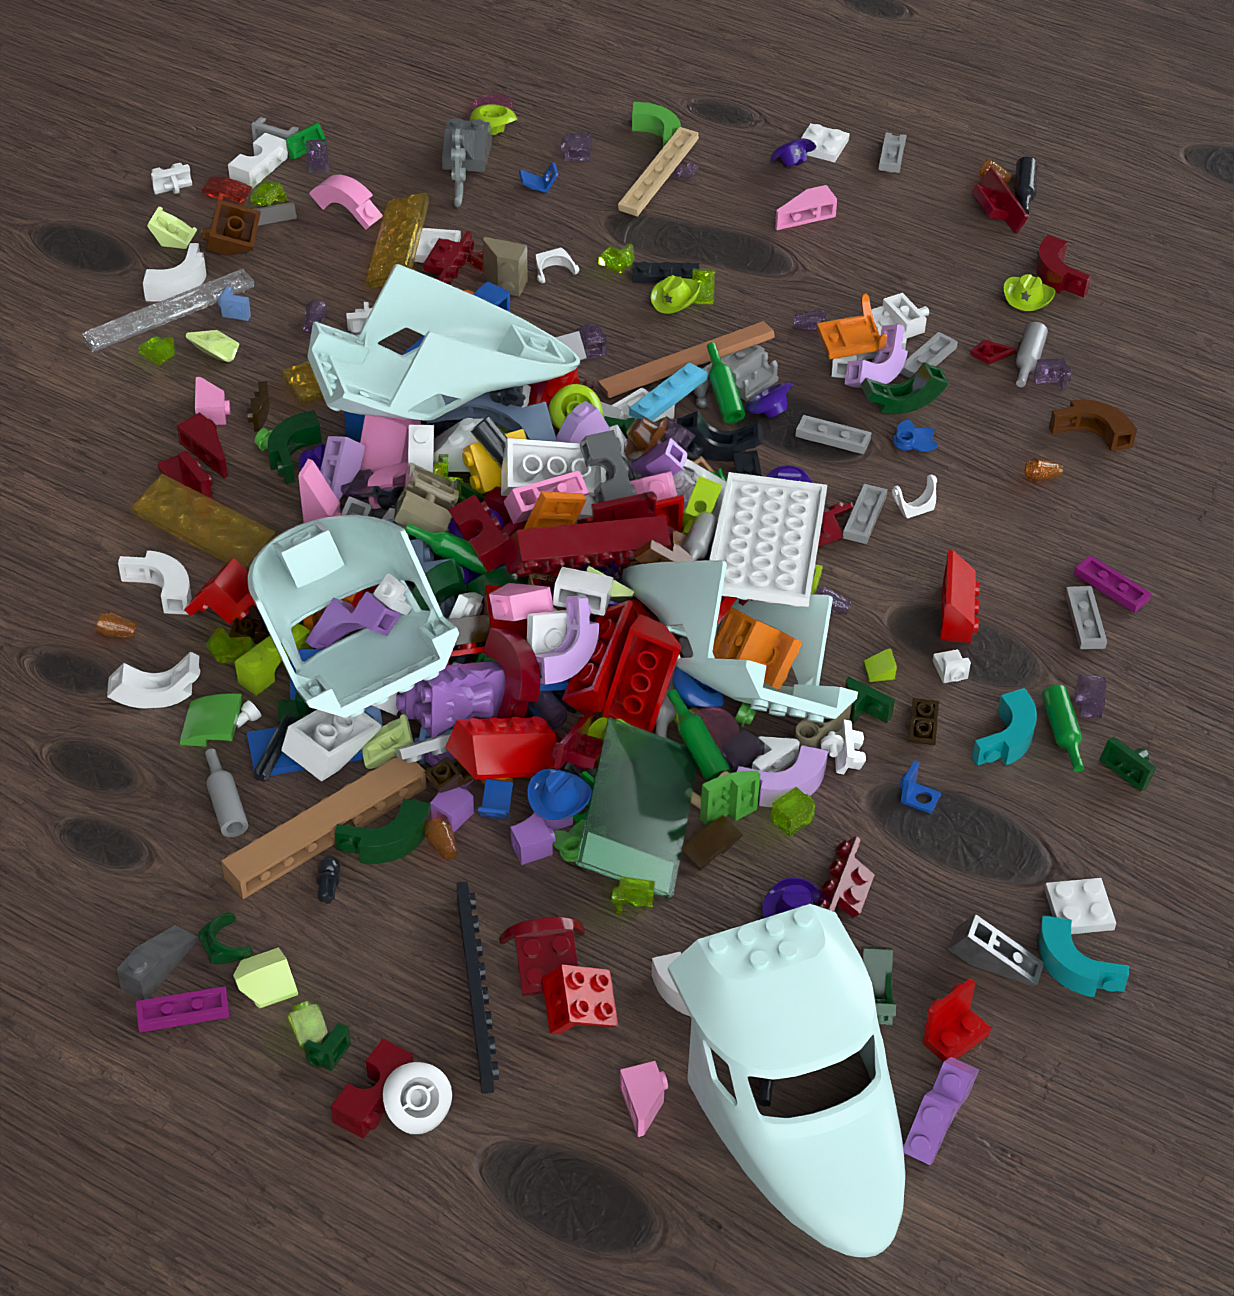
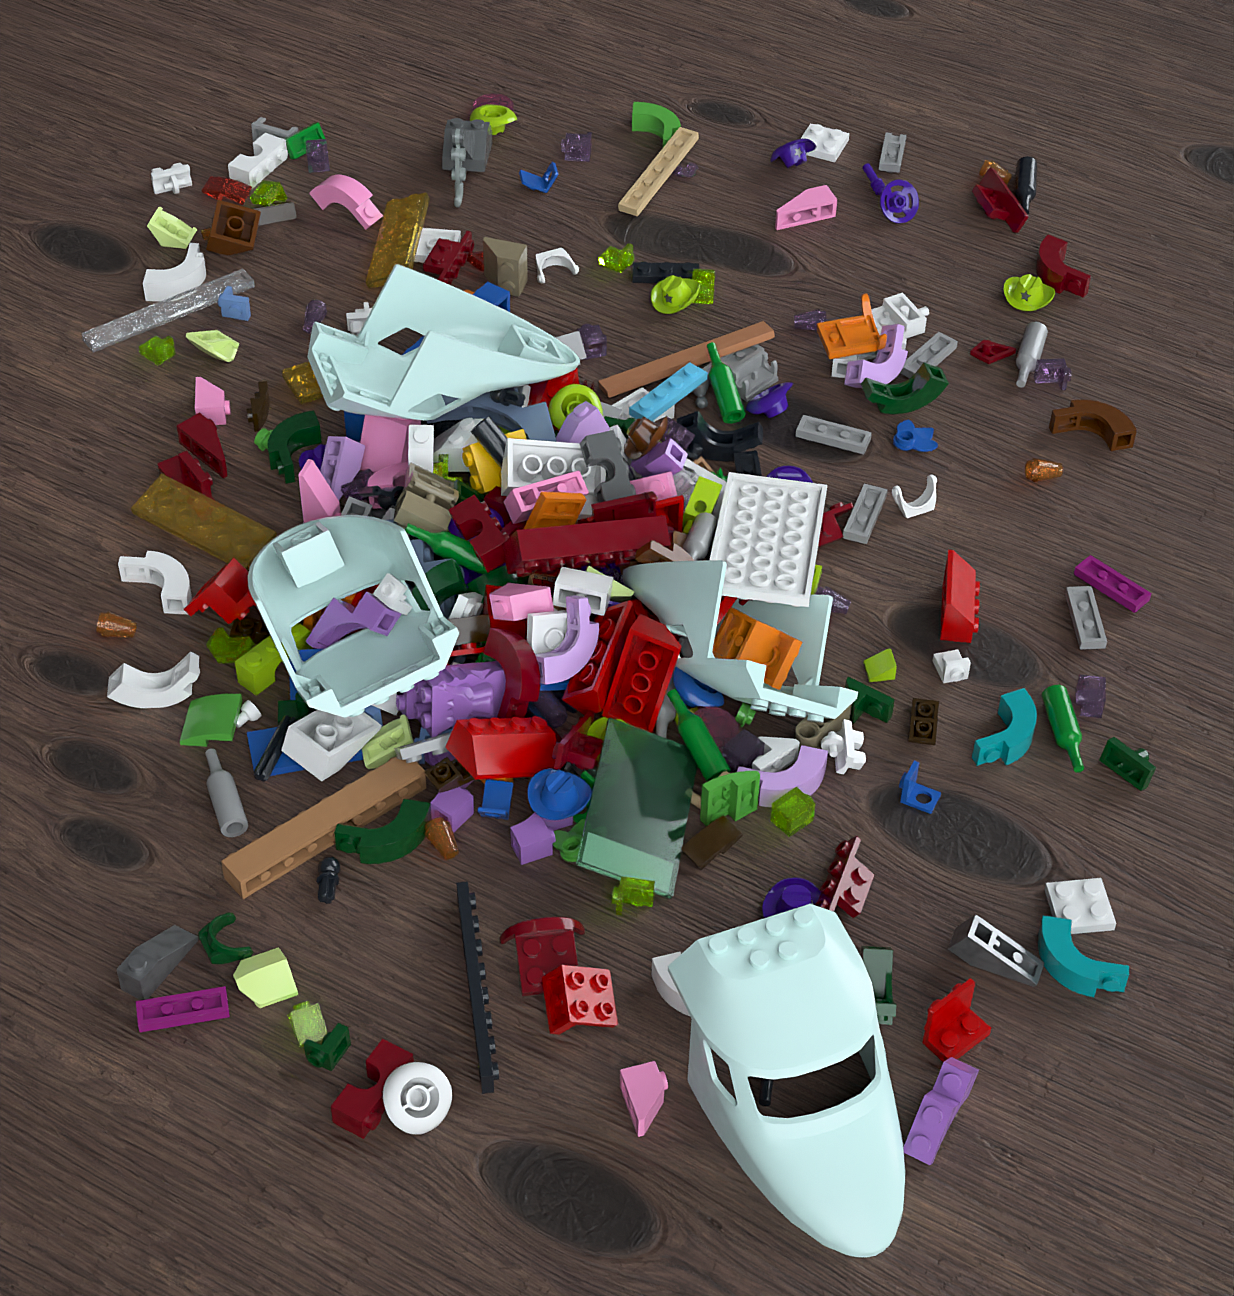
none -> dark purple dish [862,163,919,223]

